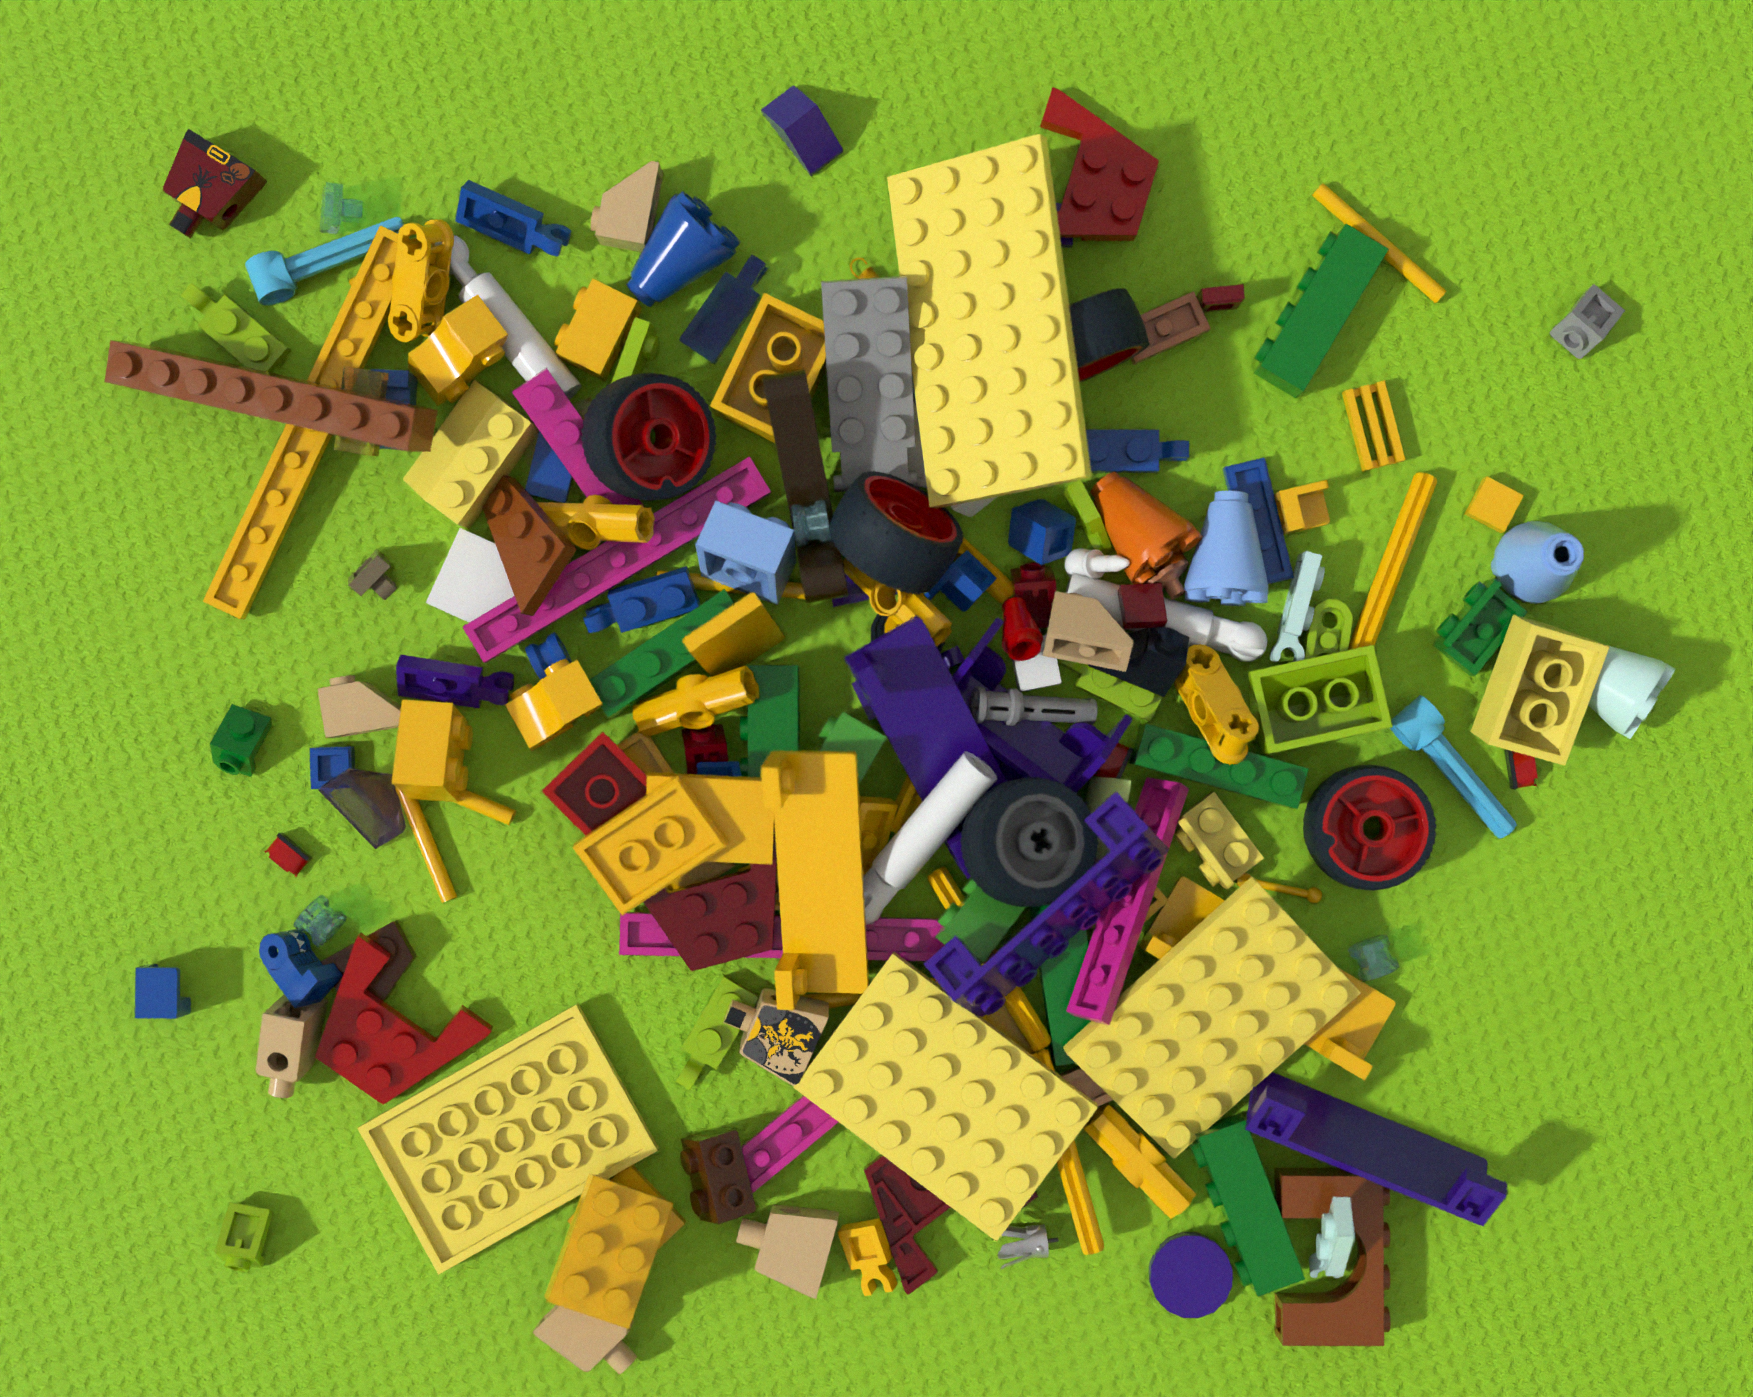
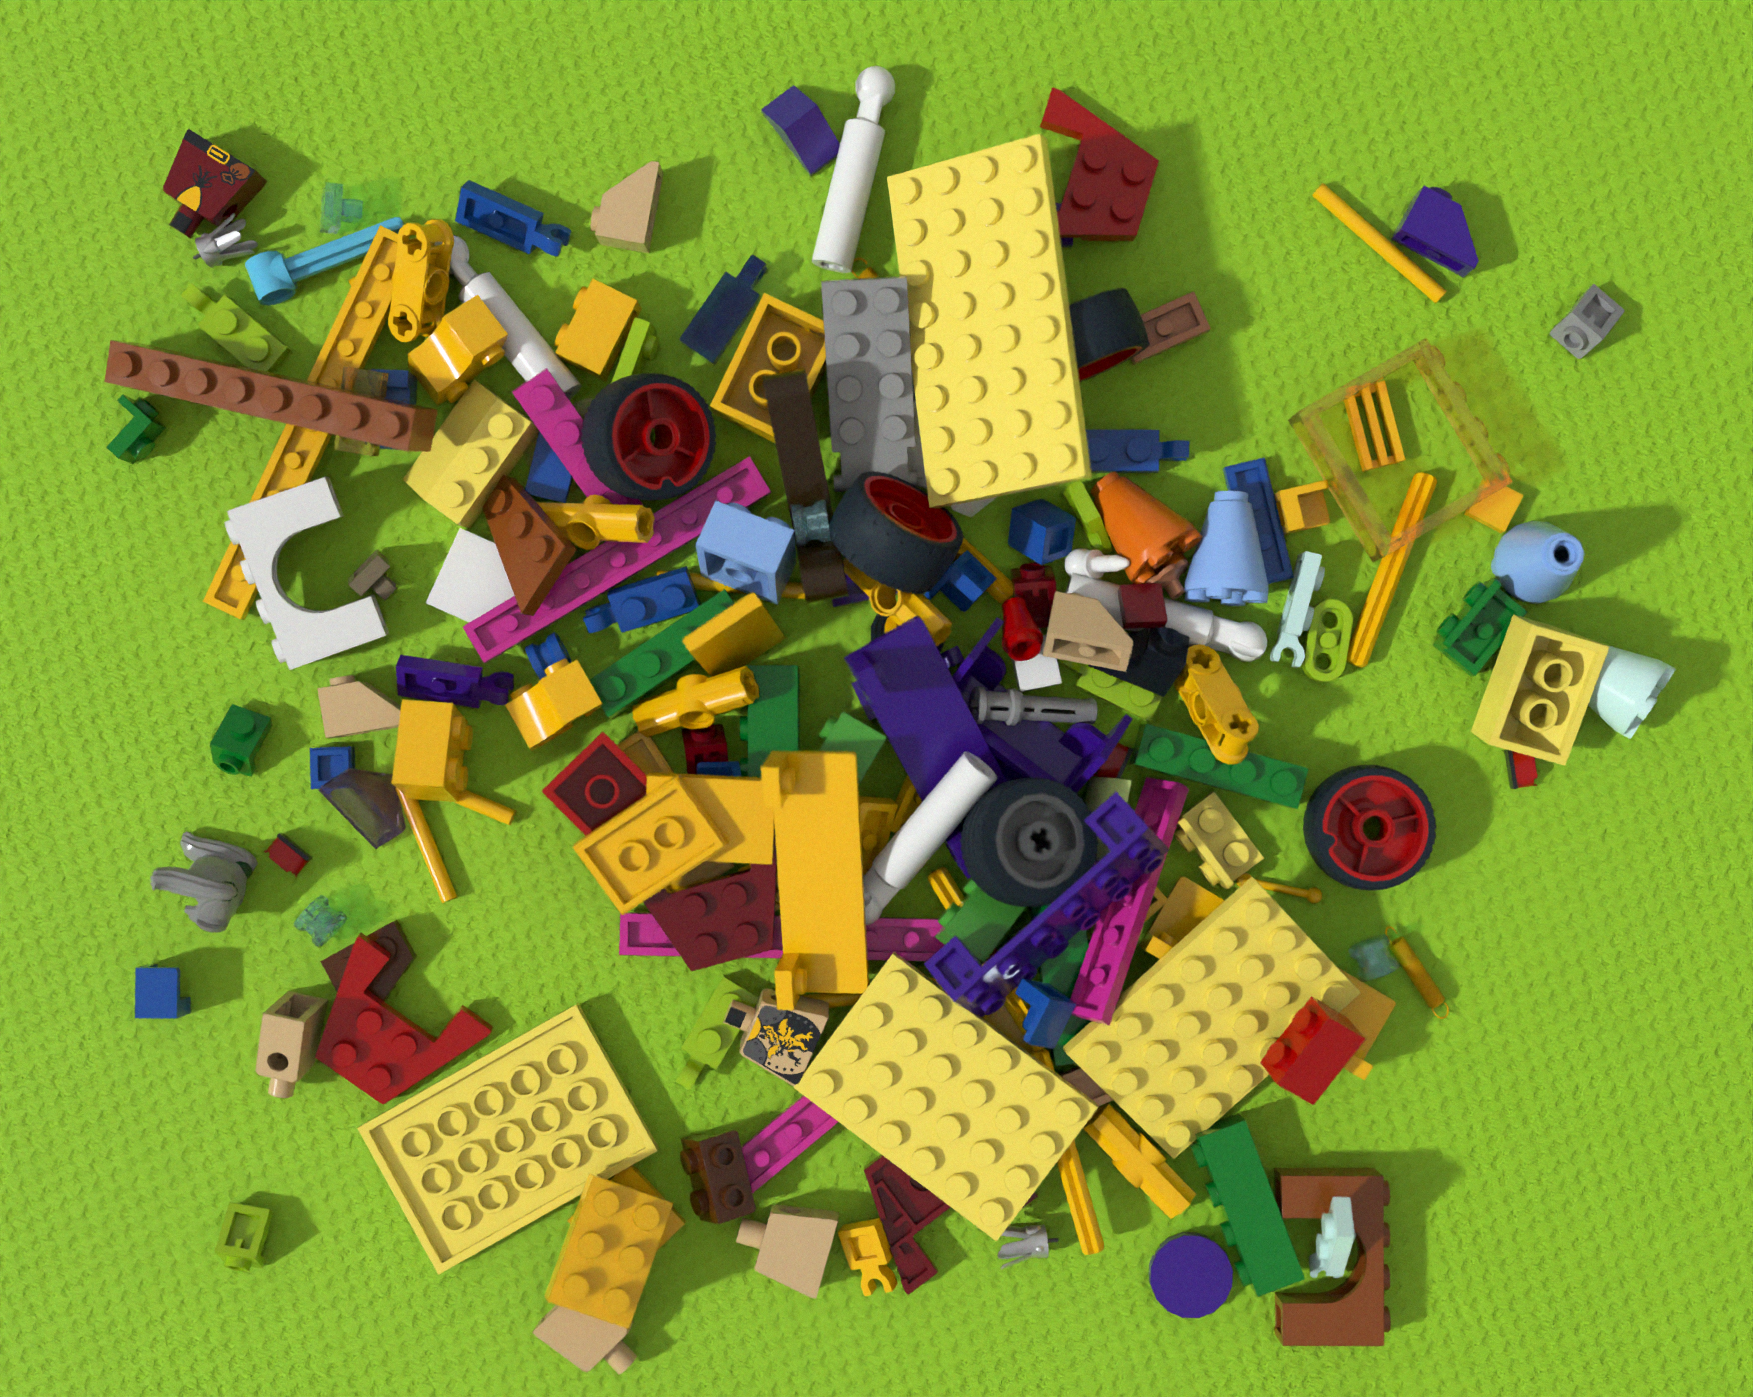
blue leg [259,929,343,1008] -> none
blue cone [626,191,741,307] -> none
dark red tile [1196,284,1245,312] -> none
dark purple bracket [1245,1072,1507,1226] -> none
lime slope [1248,645,1392,755] -> none
green brick [1254,224,1389,398] -> none
medium azure axle [1390,695,1517,839] -> none
none -> green bracket [106,394,166,464]
none -> light grey hair [150,831,258,933]
none -> flat silver piece [193,213,258,268]
none -> white arch [224,477,389,670]
none -> white piece [812,66,895,273]
none -> blue panel [1015,978,1076,1049]
none -> red brick [1260,996,1366,1105]
none -> clear yellow window [1288,338,1513,563]
none -> yellow piece [1385,926,1449,1019]
none -> dark purple slope [1391,186,1479,278]

